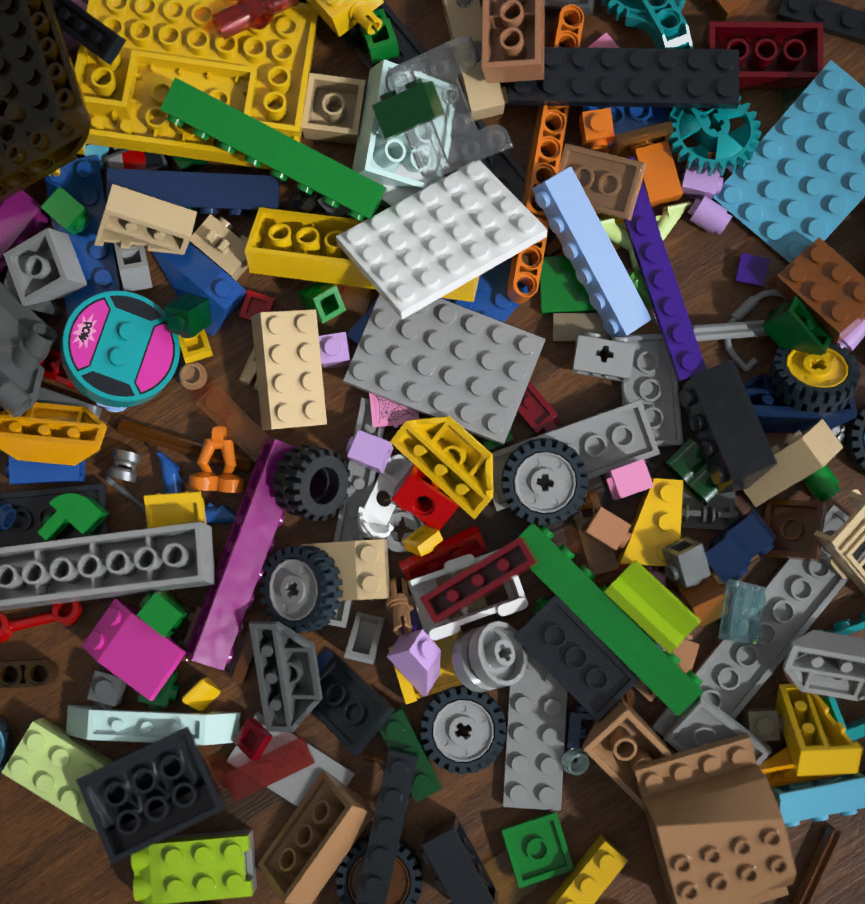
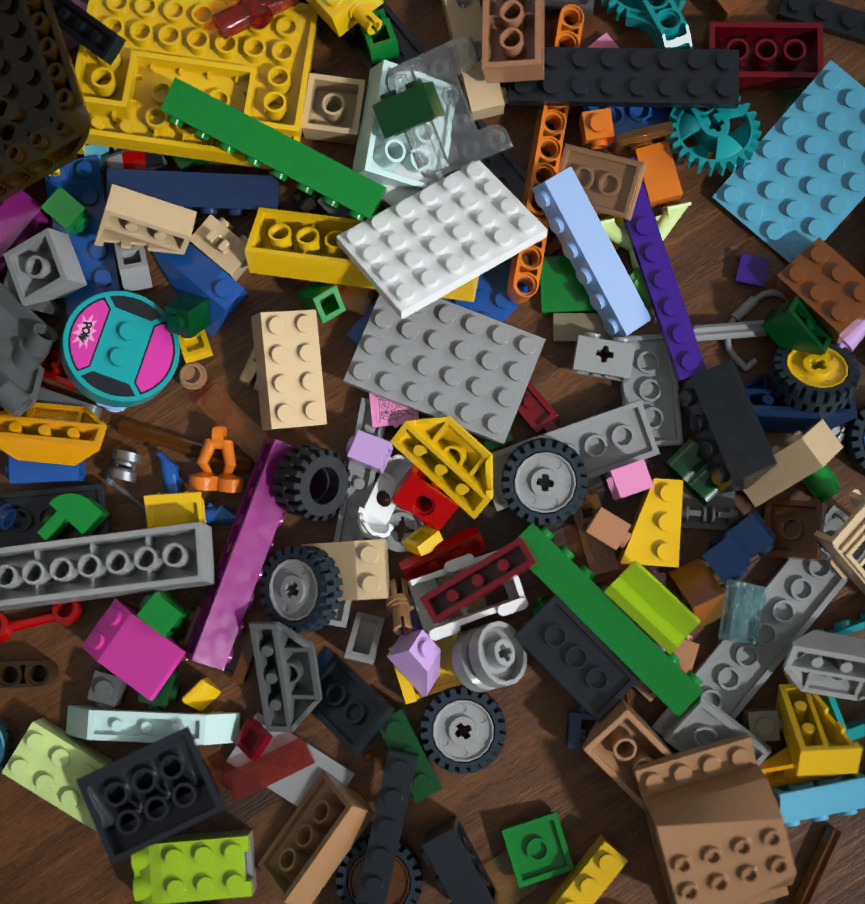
red plate [239,290,276,322] -> none
lavender brick [319,332,352,369] -> none
light grey plate [502,649,567,811] -> none
light aqua plate [561,748,589,775] -> none
dark grey brick [662,537,711,587] -> none
lavender brick [680,161,724,200] -> none
lavender brick [688,196,732,236] -> none

